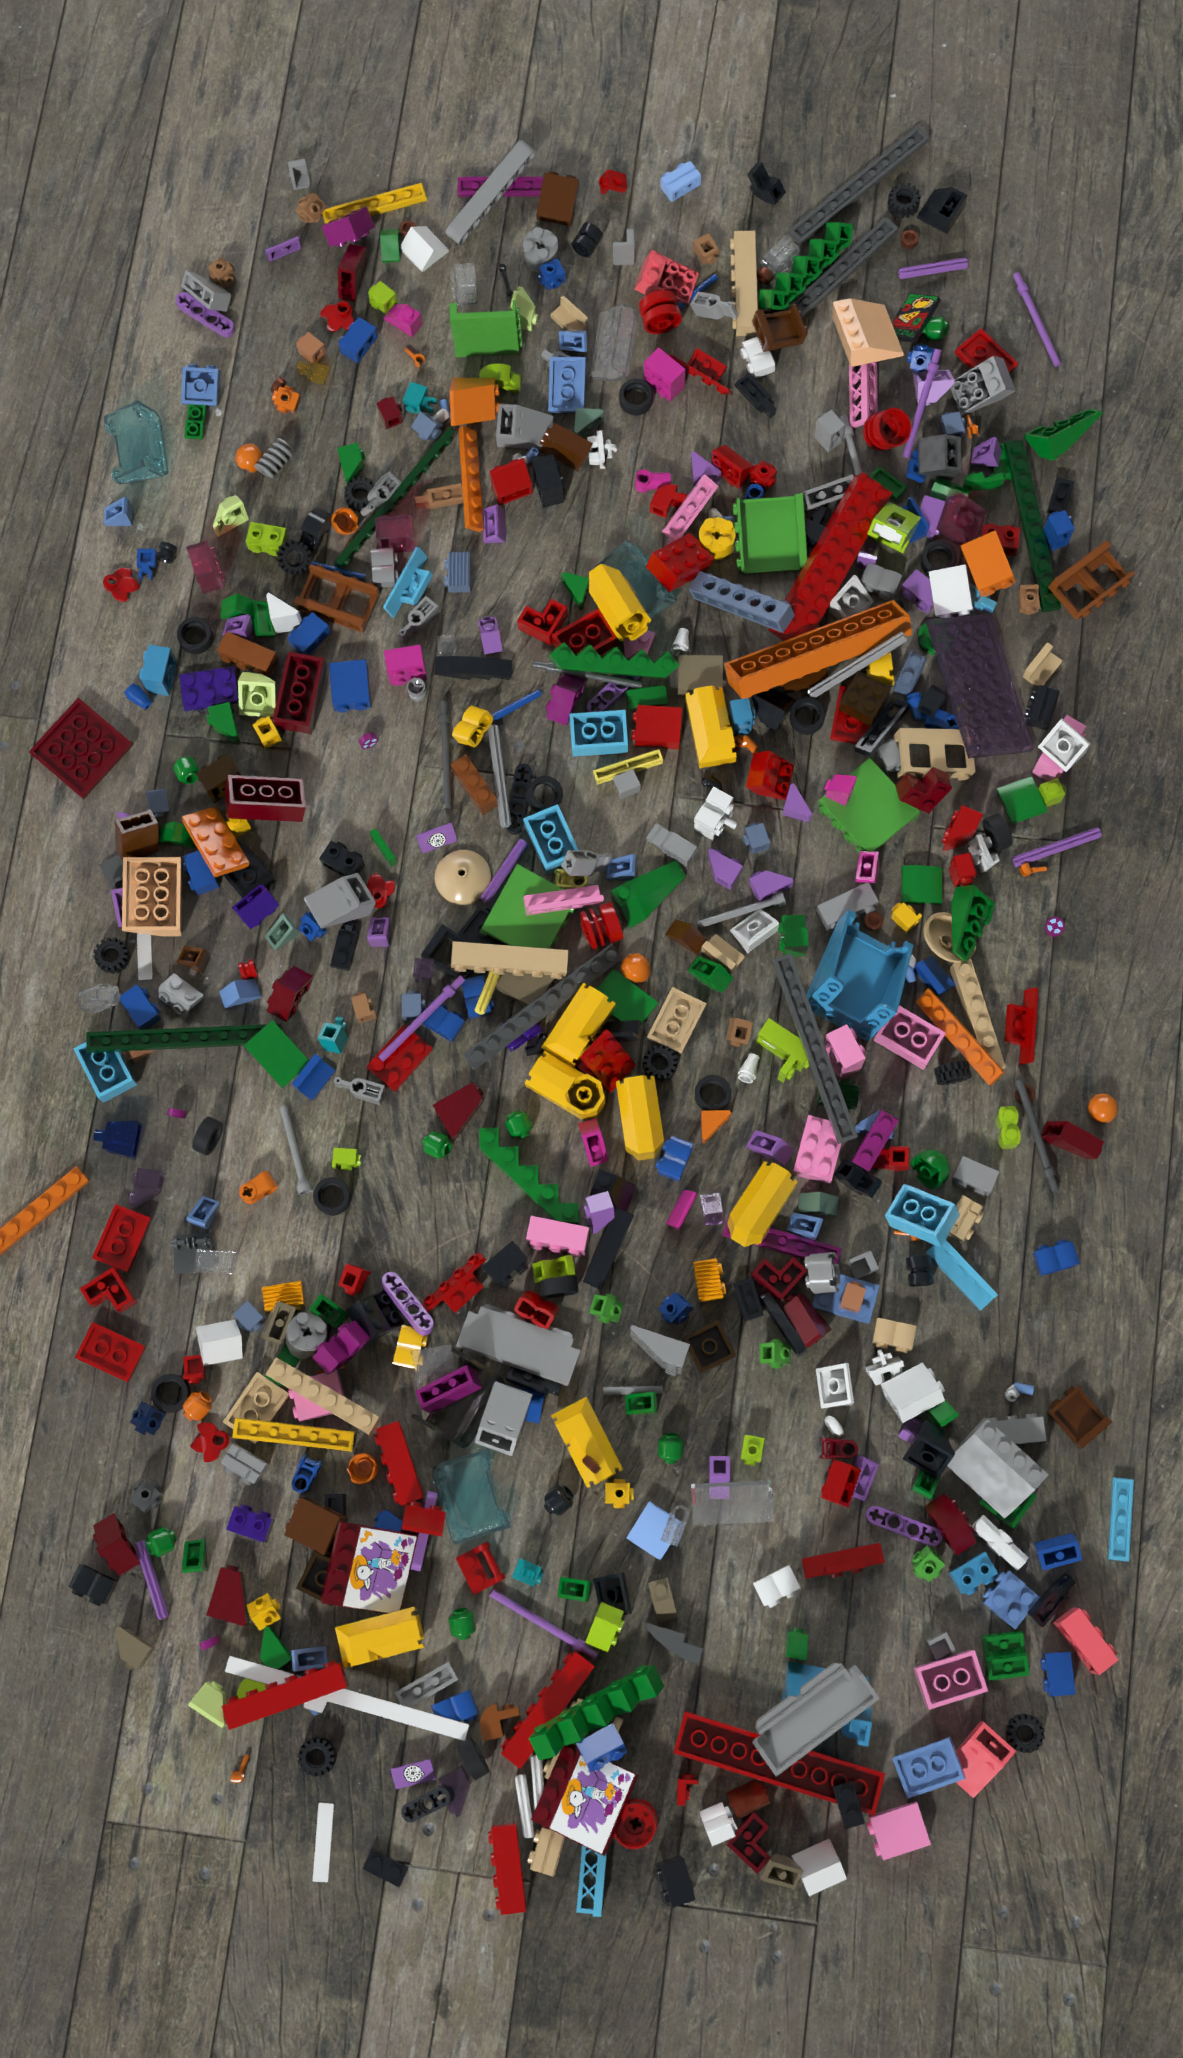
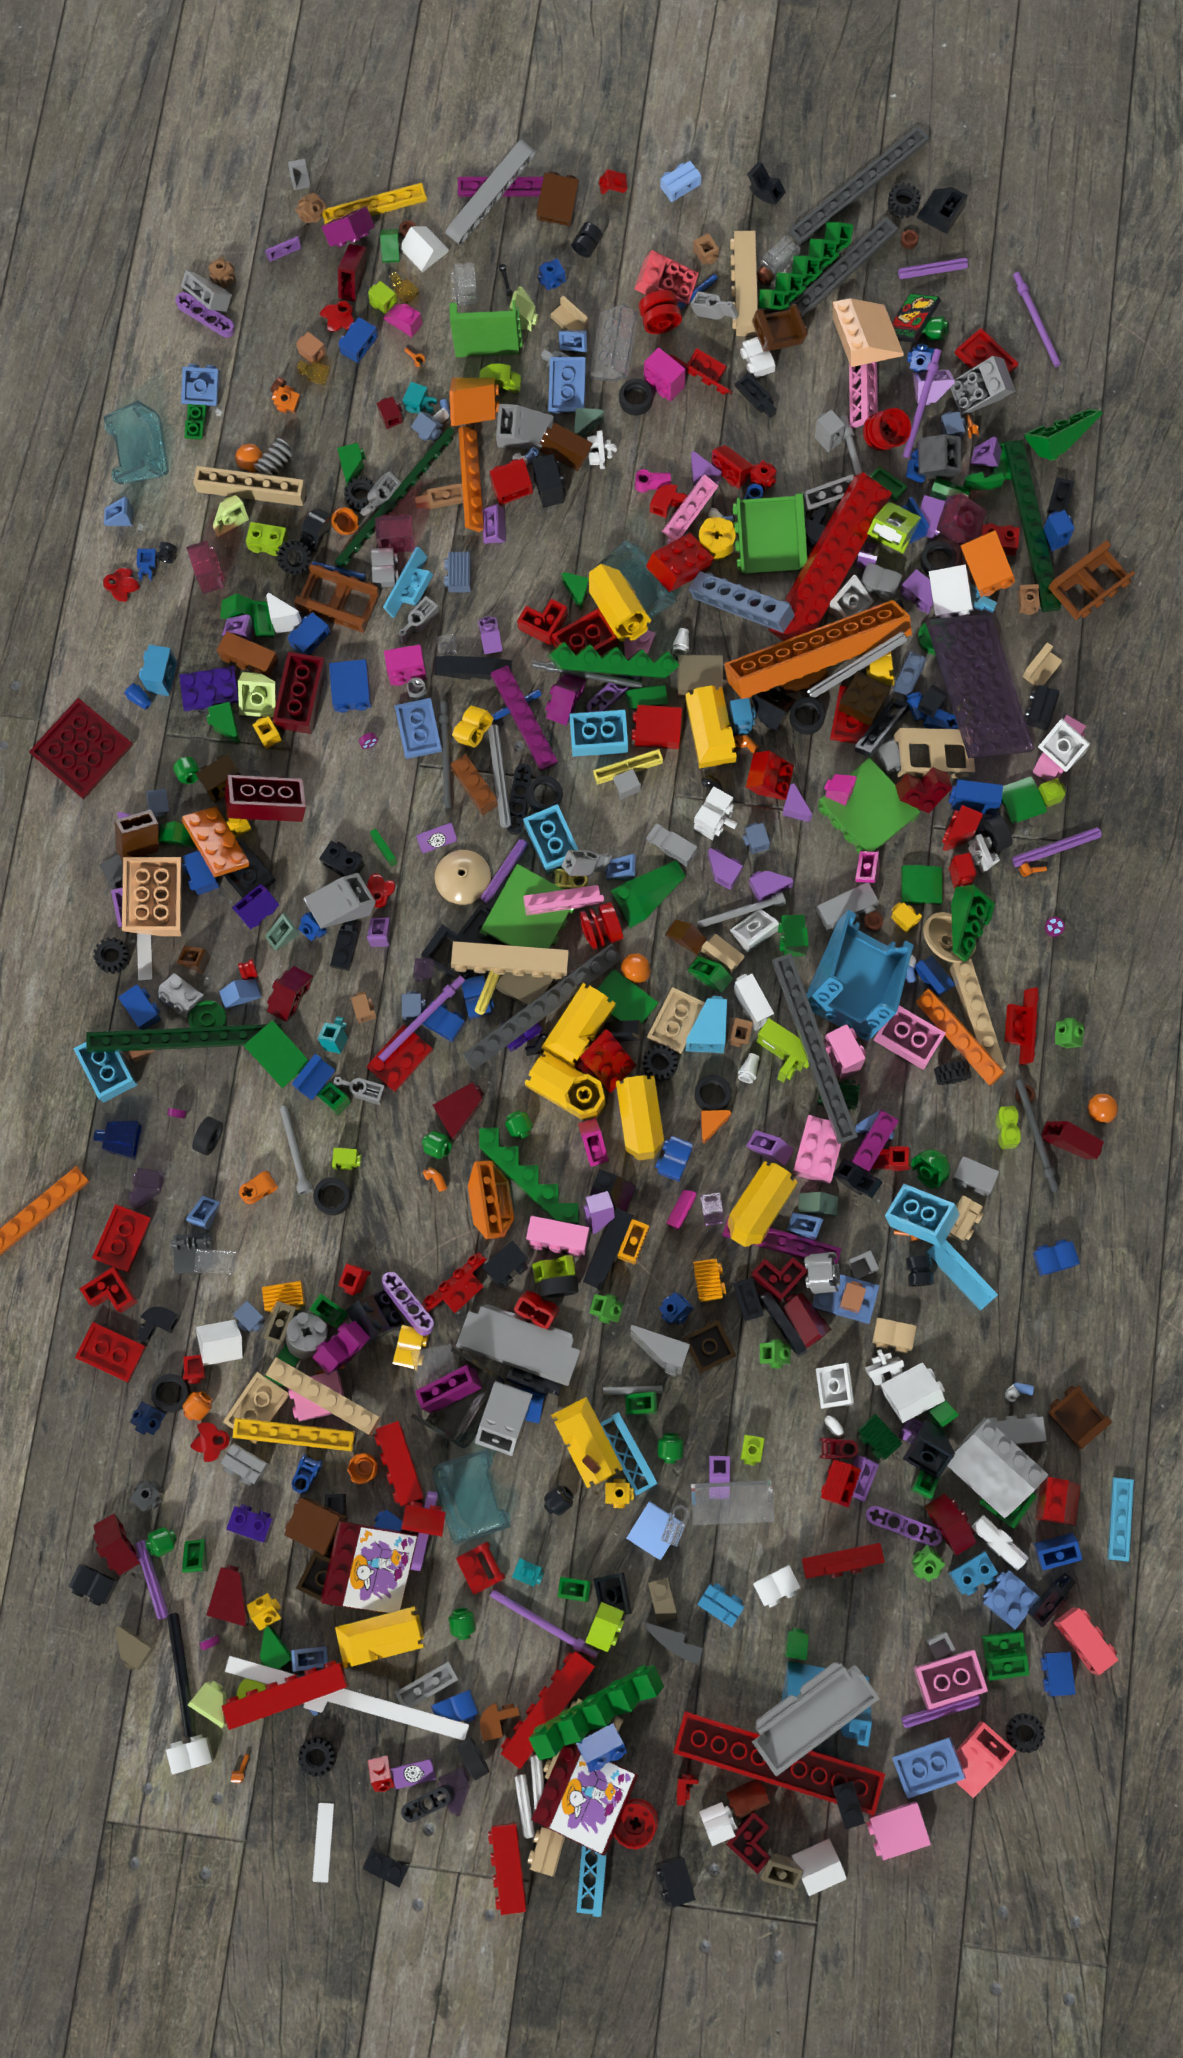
clear brick [79,983,120,1013] -> none
black tyre [177,617,214,655] -> none
light grey brick [523,227,559,272] -> none
light grey panel [613,229,634,265] -> none
none -> black brick [137,1306,181,1344]
none -> white brick [166,1734,214,1775]
none -> black axle [167,1613,196,1737]
none -> green tile [188,1000,227,1028]
none -> tan brick [193,466,307,506]
none -> green slope [317,1082,351,1116]
none -> bracket [368,1755,395,1792]
none -> clear yellow plate [389,271,419,304]
none -> medium blue plate [394,698,442,759]
none -> orange arm [423,1167,447,1192]
none -> orange wedge [468,1161,515,1239]
none -> magenta plate [491,665,558,771]
none -> medium azure fence [600,1412,658,1496]
none -> light orange brick [617,1219,650,1265]
none -> medium azure slope [686,996,727,1053]
none -> dark azure brick [697,1583,745,1628]
none -> white brick [734,974,774,1031]
none -> dark green brick [856,1413,903,1461]
none -> medium lavender axle [901,1695,981,1728]
none -> blue brick [948,780,1003,815]
none -> red slope [1035,1477,1081,1526]
none -> bright green brick [1055,1018,1084,1048]

